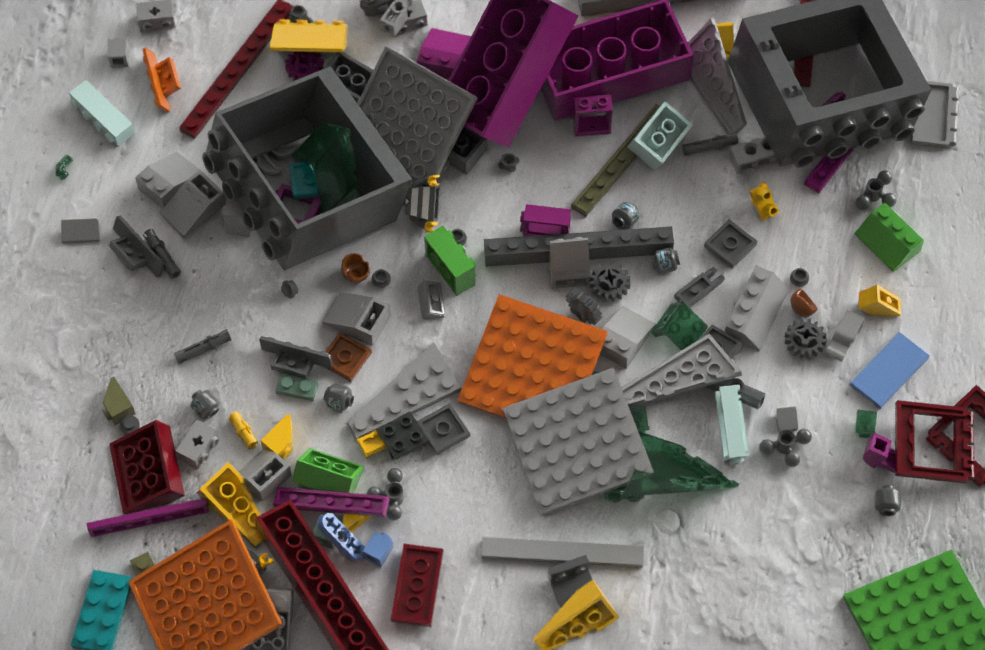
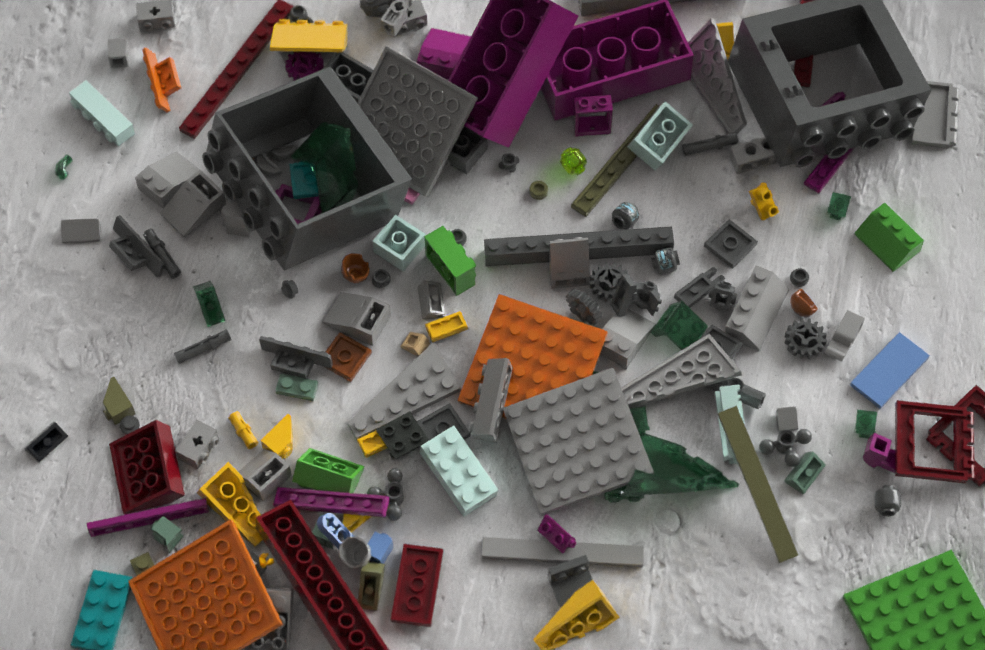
dark grey head [190,390,219,419] -> none
dark grey head [324,383,354,411] -> none
torso [402,175,441,233] -> none
magenta window [520,204,571,236] -> none
dark grey piece [855,170,897,210] -> none
yellow slope [858,285,901,316] -> none
none -> black slope [24,422,68,462]
none -> sand green window [151,516,184,553]
none -> clear green slope [193,280,226,327]
none -> light grey hair [339,537,371,569]
none -> olive slope [358,562,385,611]
none -> light aqua brick [372,215,426,272]
none -> tan slope [401,332,430,356]
none -> light aqua brick [420,425,498,517]
none -> yellow plate [425,311,468,343]
none -> light grey slope [469,358,513,443]
none -> olive tile [529,181,548,200]
none -> magenta hinge [537,514,576,554]
none -> clear neon green head [560,147,587,175]
none -> dark grey tile [610,274,662,316]
none -> dark grey brick [708,281,737,311]
none -> olive tile [717,406,798,563]
none -> sand green slope [784,451,826,494]
none -> clear green bracket [827,192,851,221]

